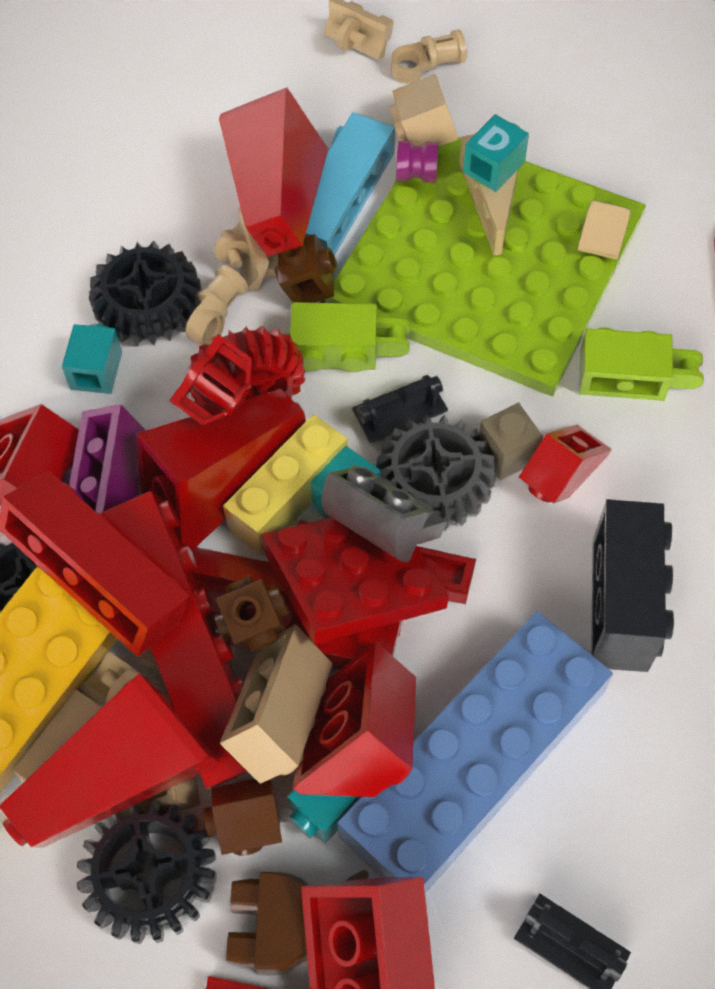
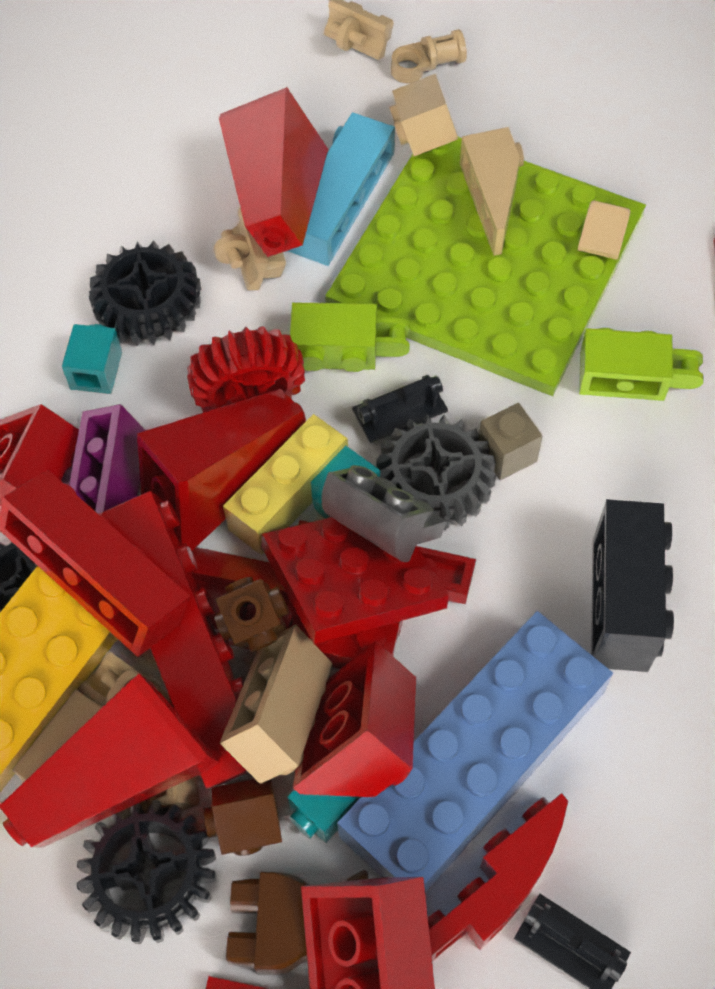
red piece [169,334,253,427] -> none
tan connector [186,265,248,345] -> none
reddish brown brick [275,234,337,303] -> none
magenta wheel [396,140,438,183] -> none
teal brick [463,114,529,192] -> none
red slope [518,424,612,504] -> none
none -> red slope [428,793,568,962]

